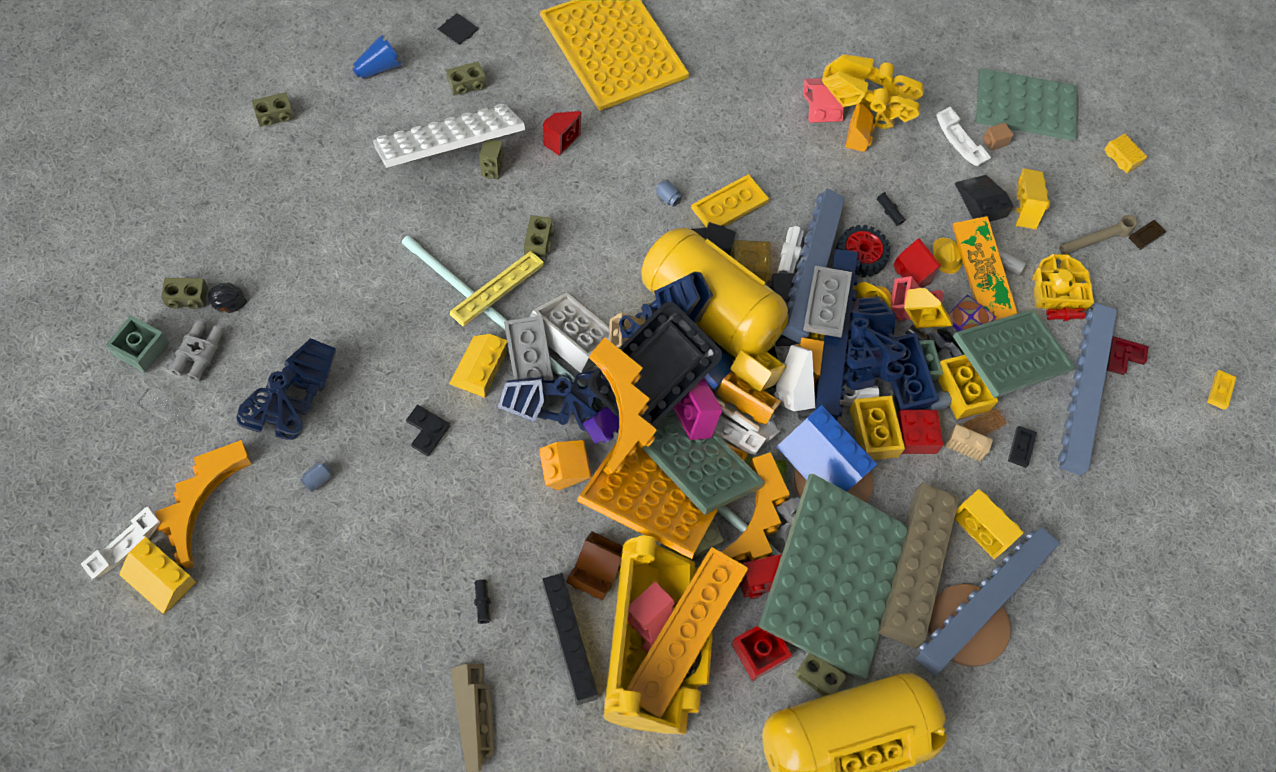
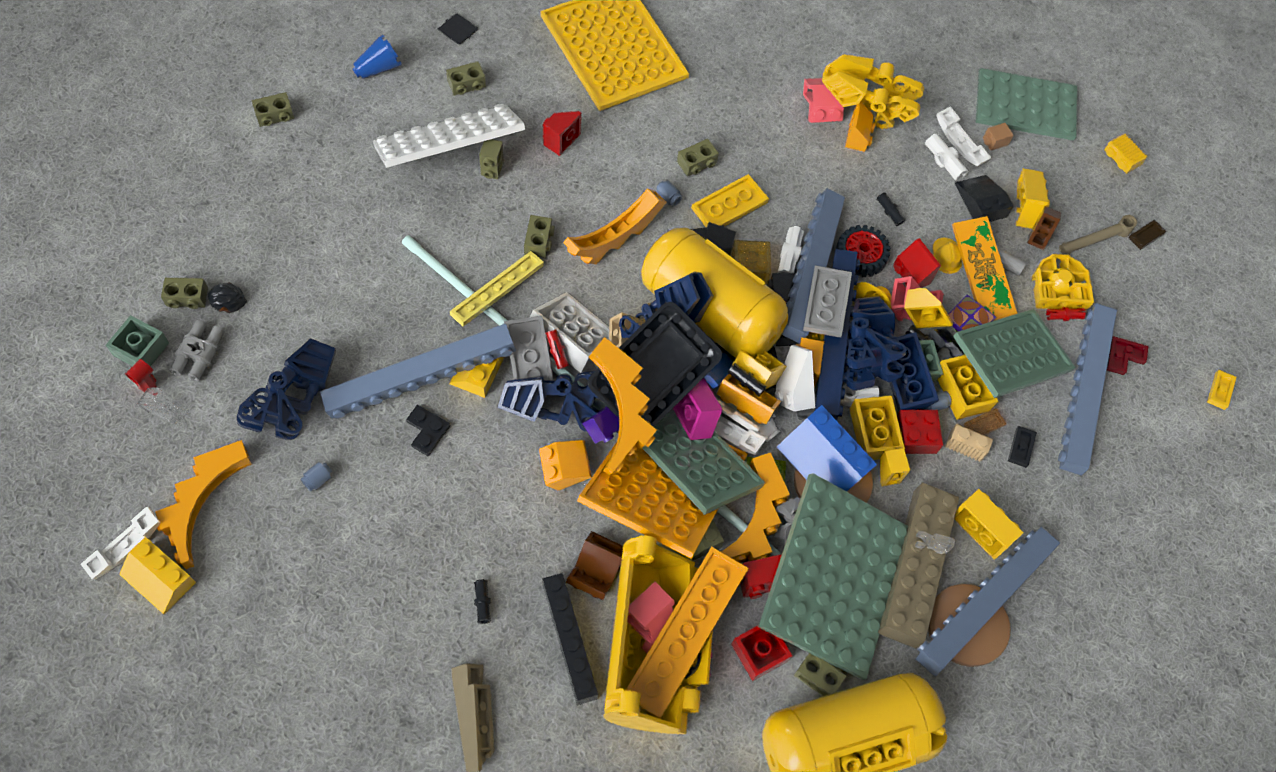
none -> red piece [125,359,157,393]
none -> sand blue brick [320,323,516,419]
none -> red pin [545,329,569,369]
none -> light orange arch [563,188,667,264]
none -> olive brick [677,138,719,177]
none -> black pin [728,363,767,396]
none -> yellow slope [880,447,910,486]
none -> clear plate [915,531,955,554]
none -> white piece [925,133,968,181]
none -> reddish brown brick [1027,206,1061,250]

